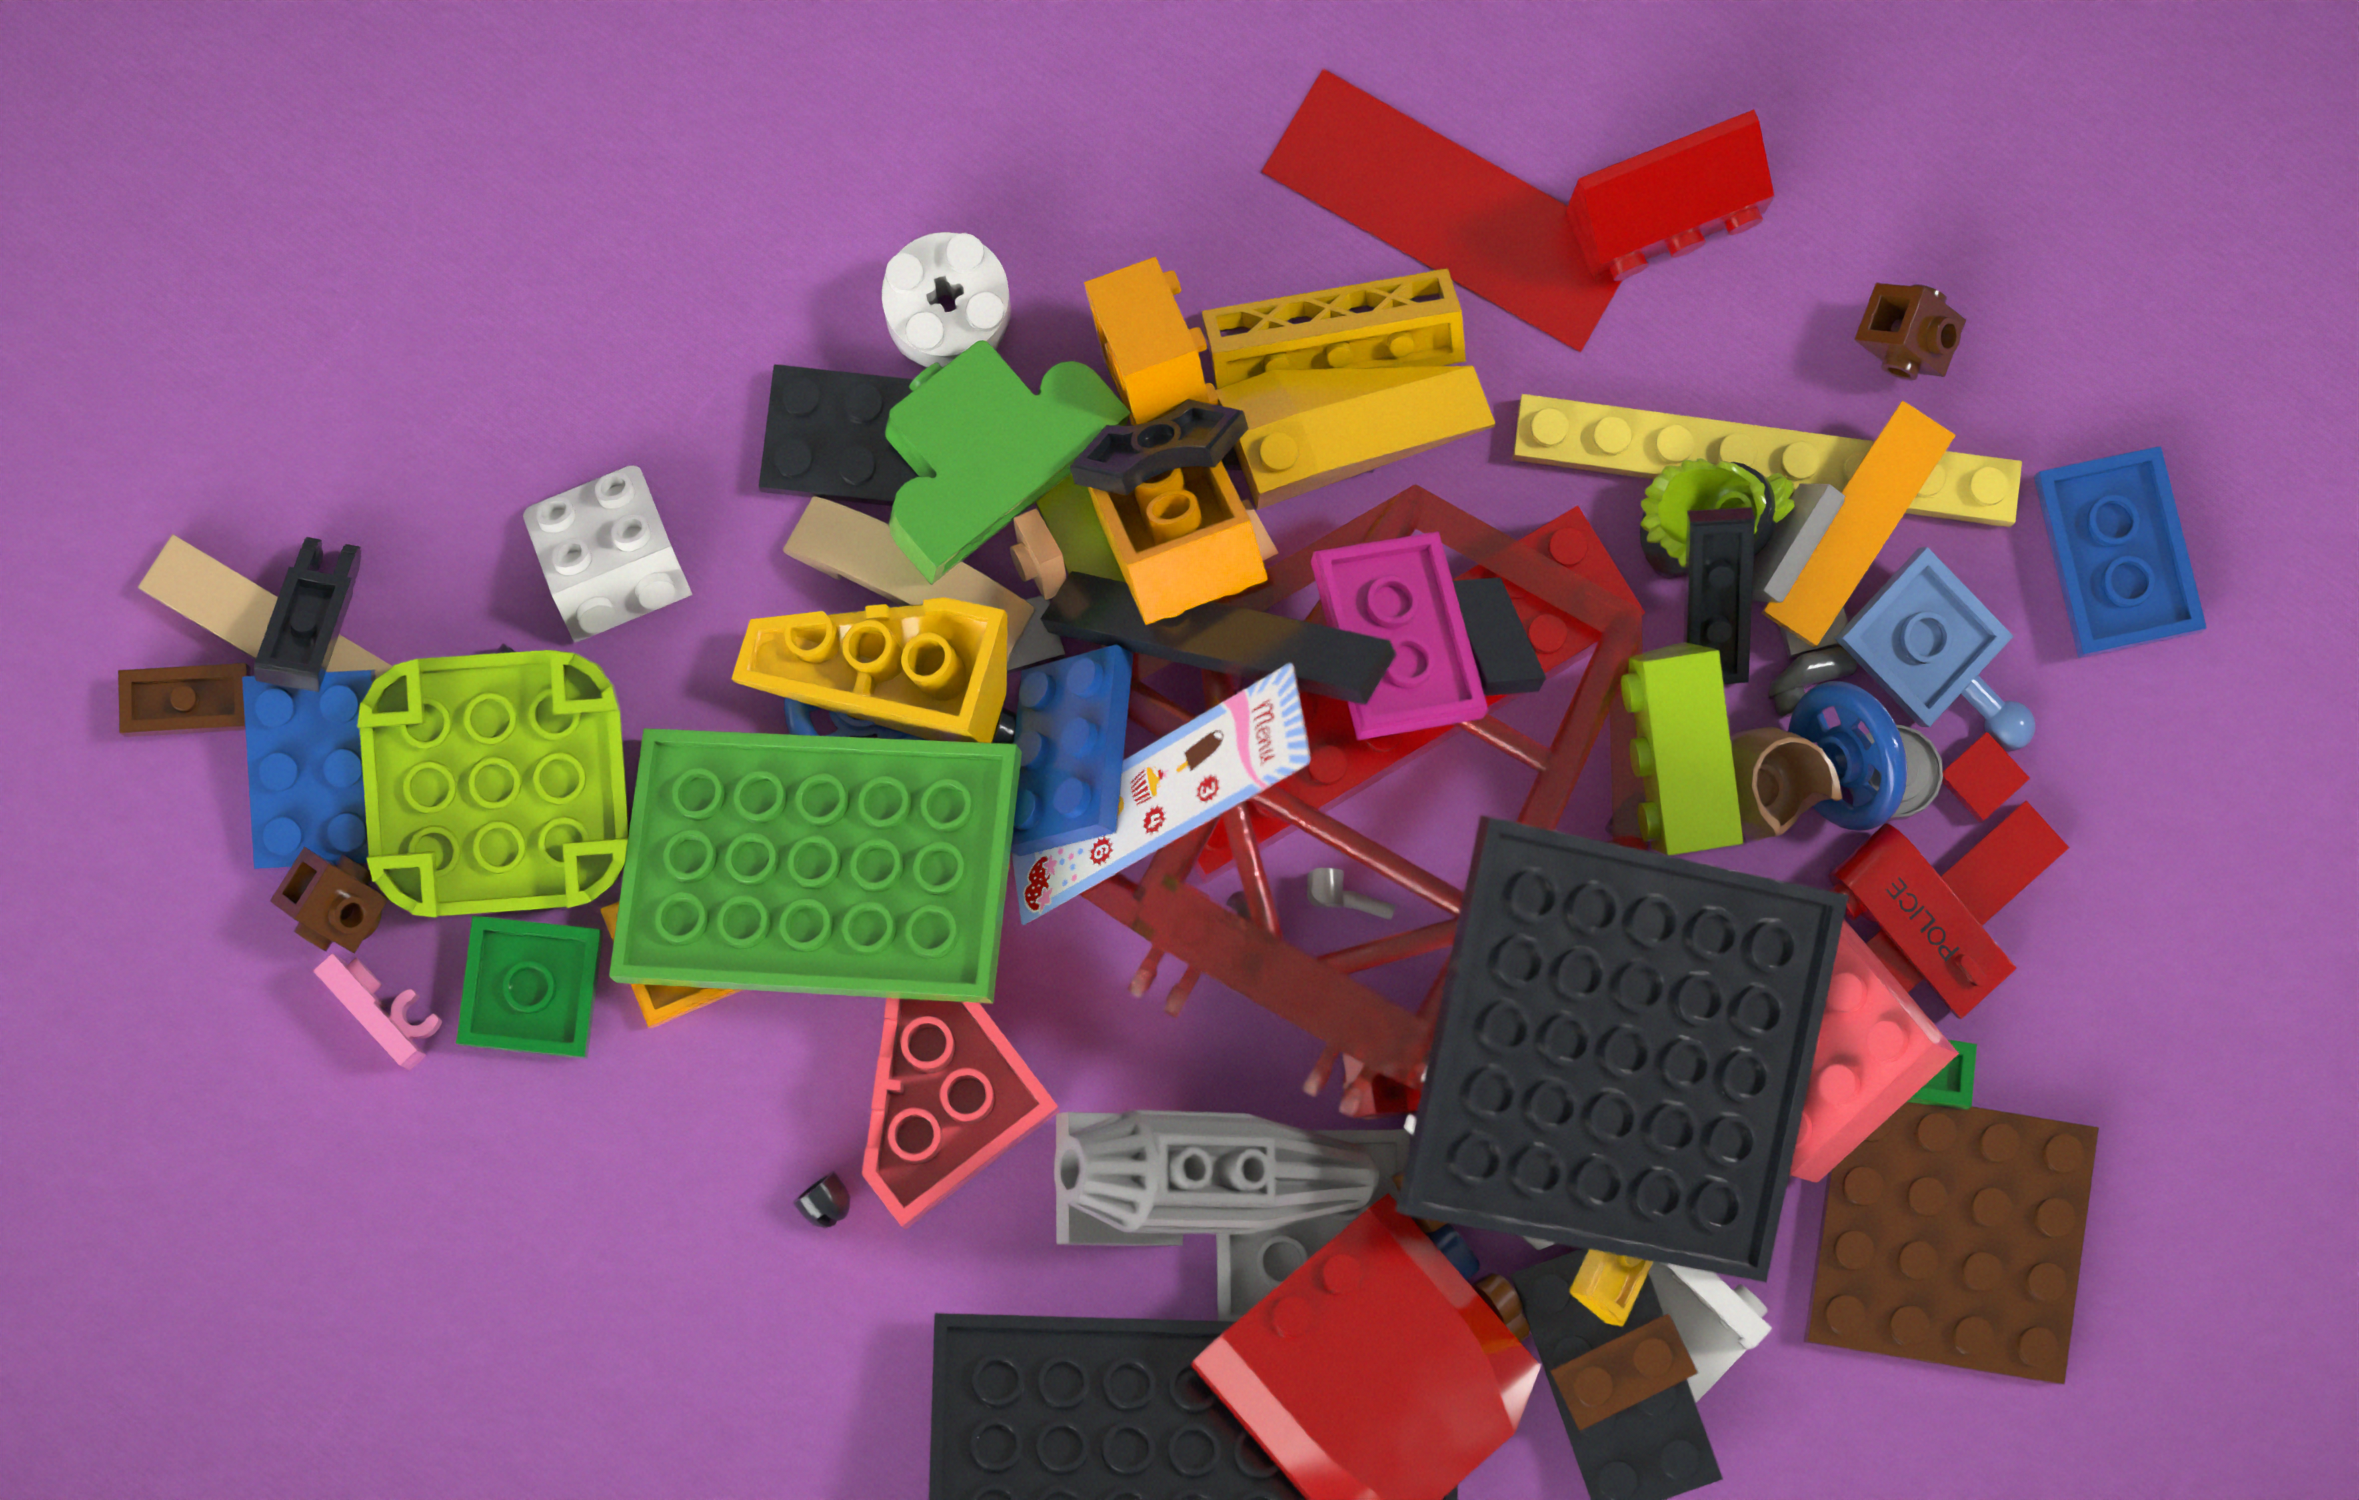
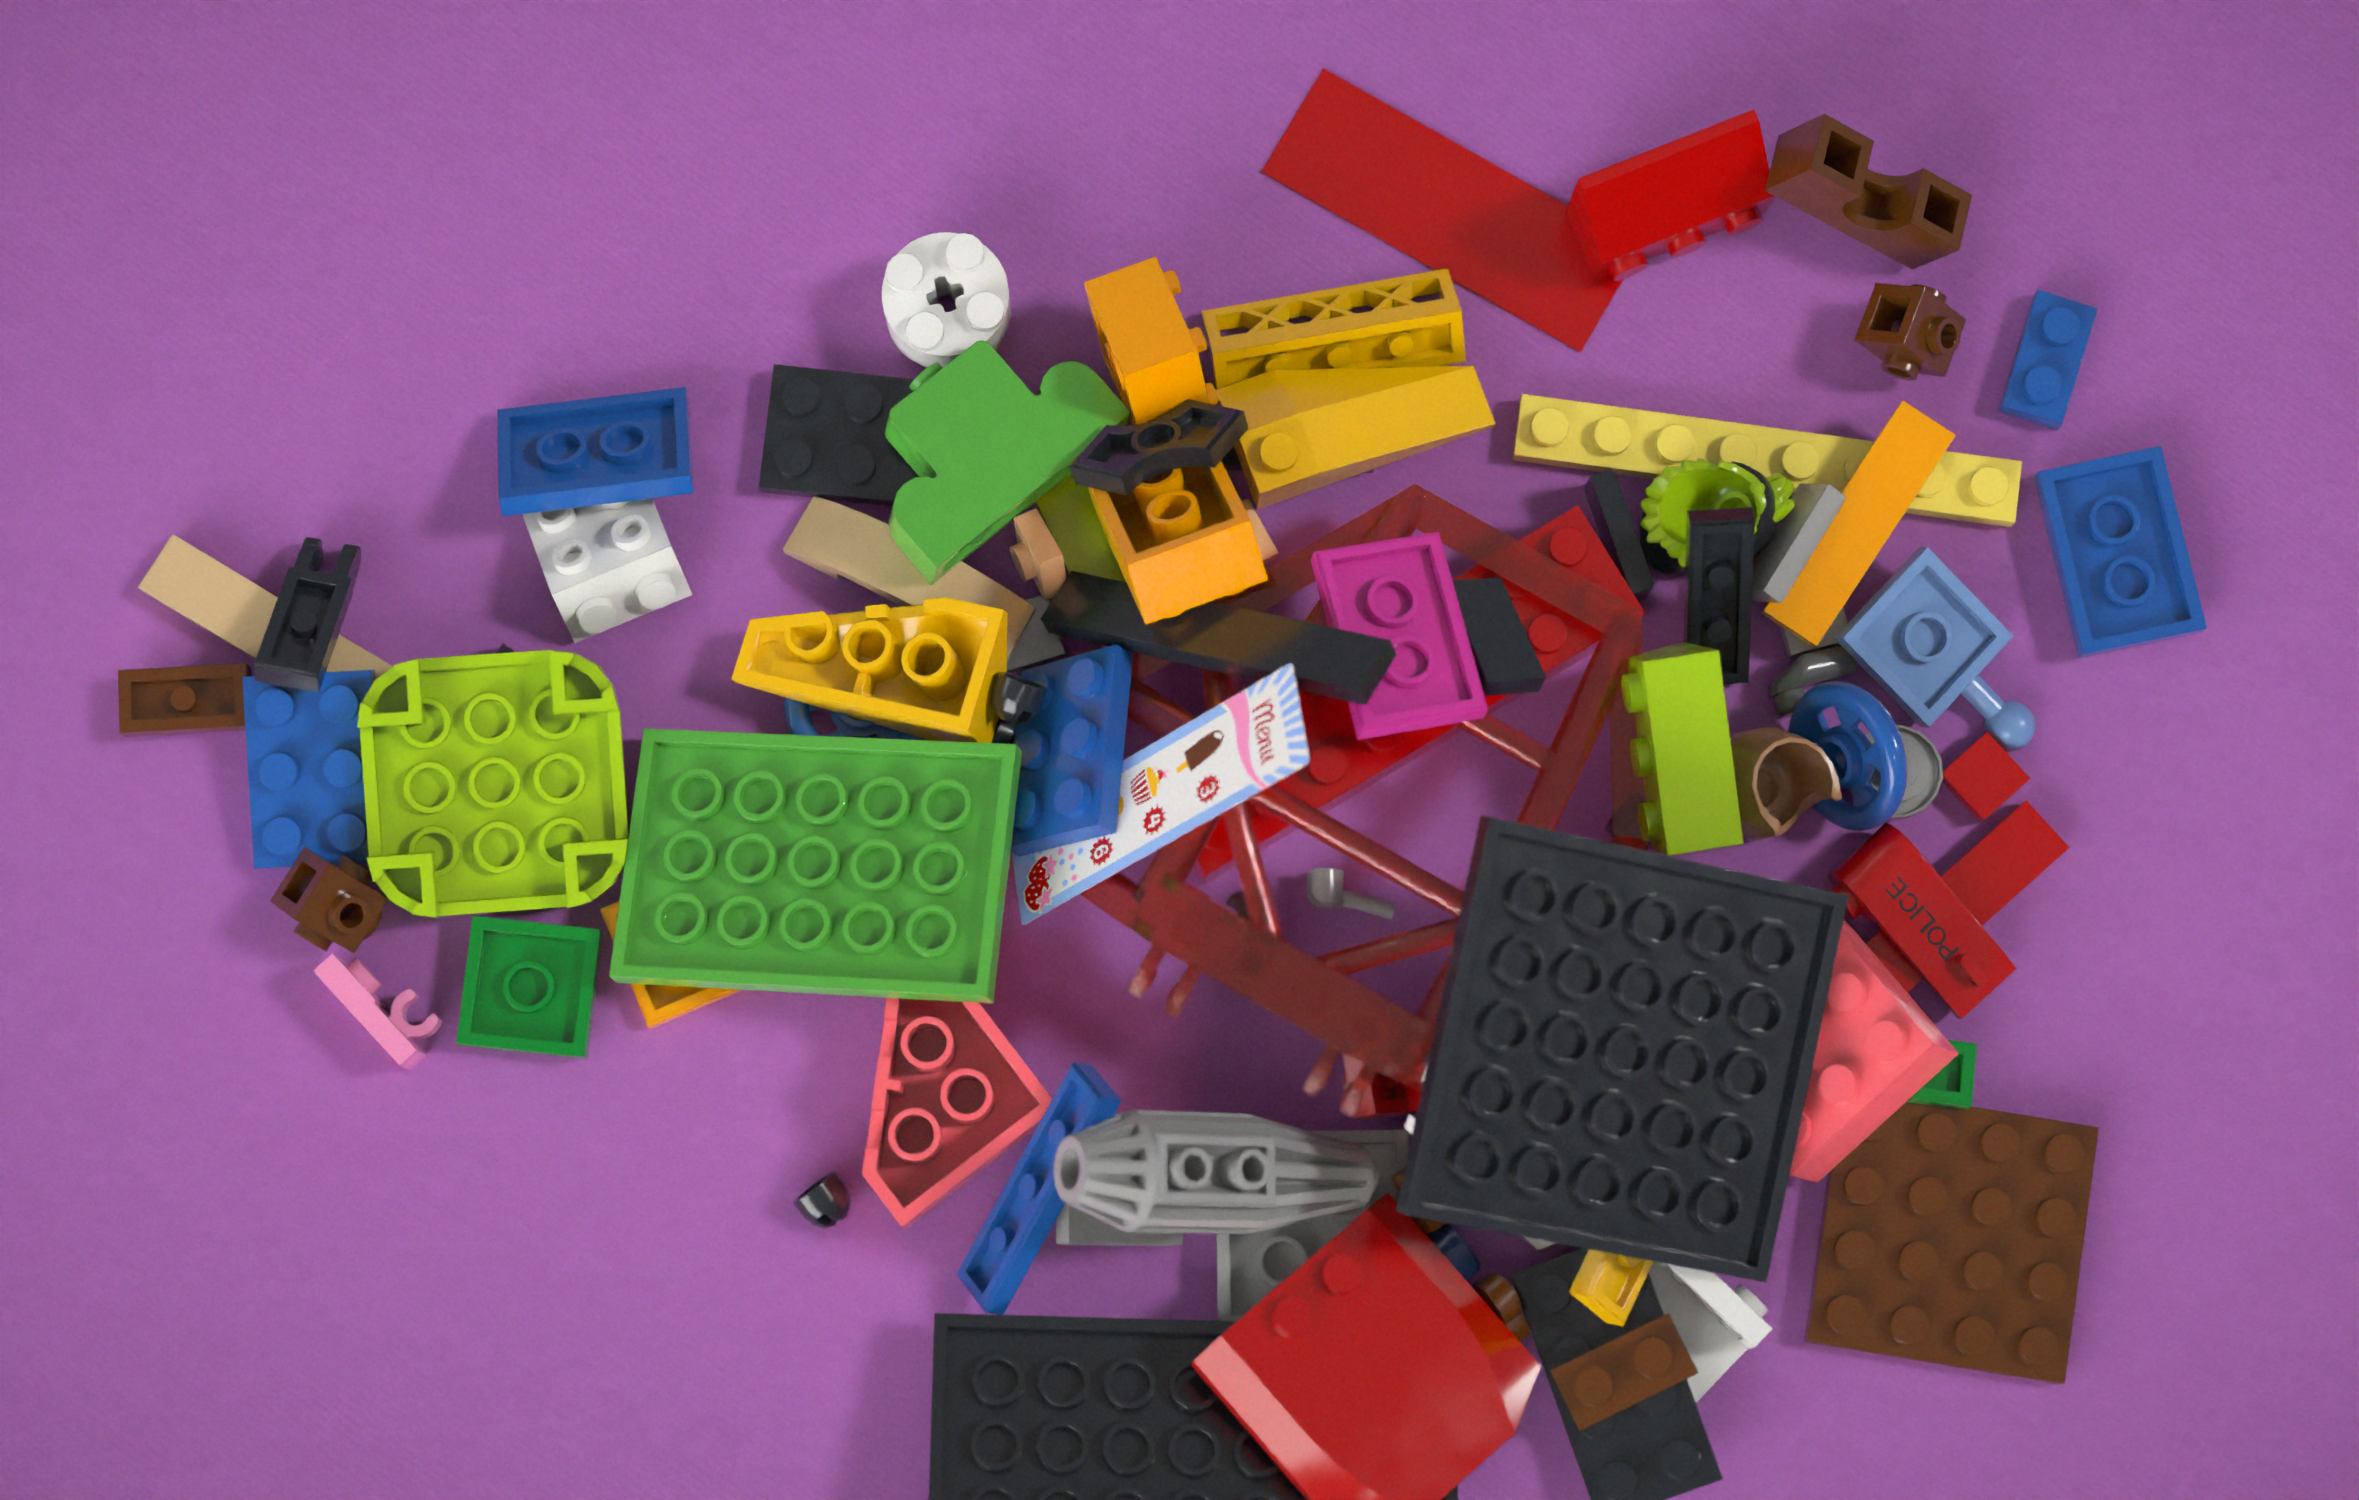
none -> blue plate [497,387,694,516]
none -> blue tile [956,1061,1122,1315]
none -> black hinge [991,672,1048,724]
none -> black tile [1584,469,1654,602]
none -> reddish brown arch [1765,114,1972,270]
none -> blue plate [1997,289,2098,430]

